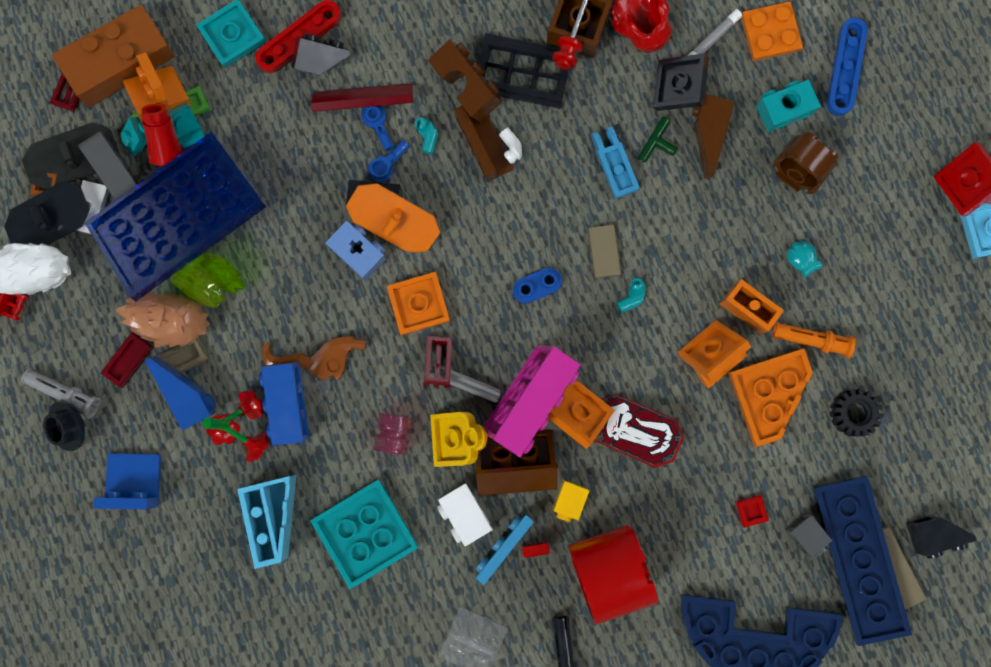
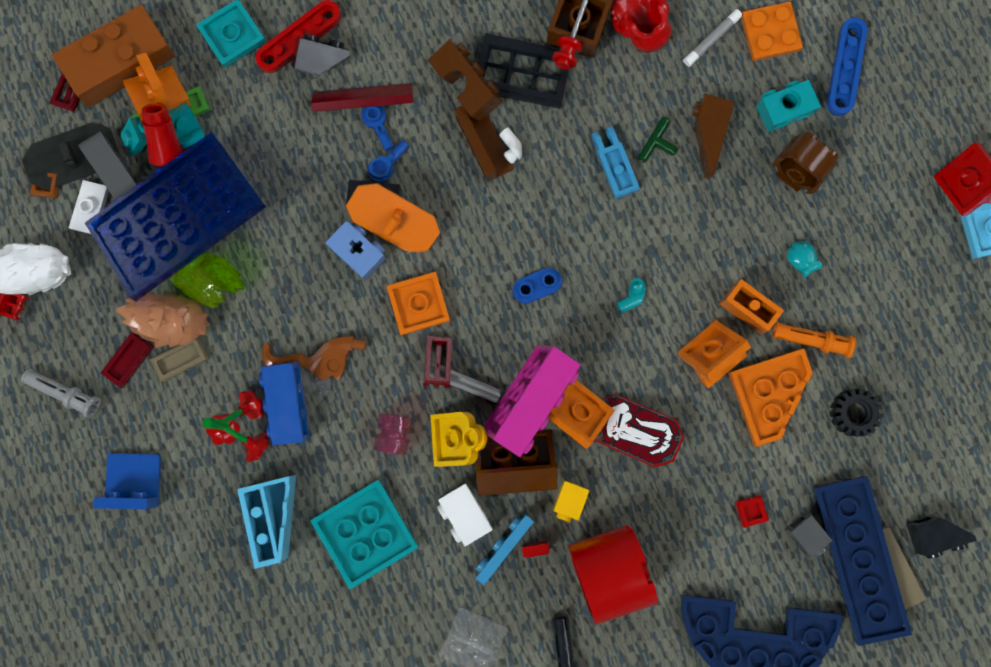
black shield [4,181,90,245] -> none
black piece [43,401,85,451] -> none
blue slope [144,356,216,430] -> none
teal arm [414,117,438,155] -> none
dark tan tile [588,225,621,279] -> none
black plate [653,53,709,111] -> none

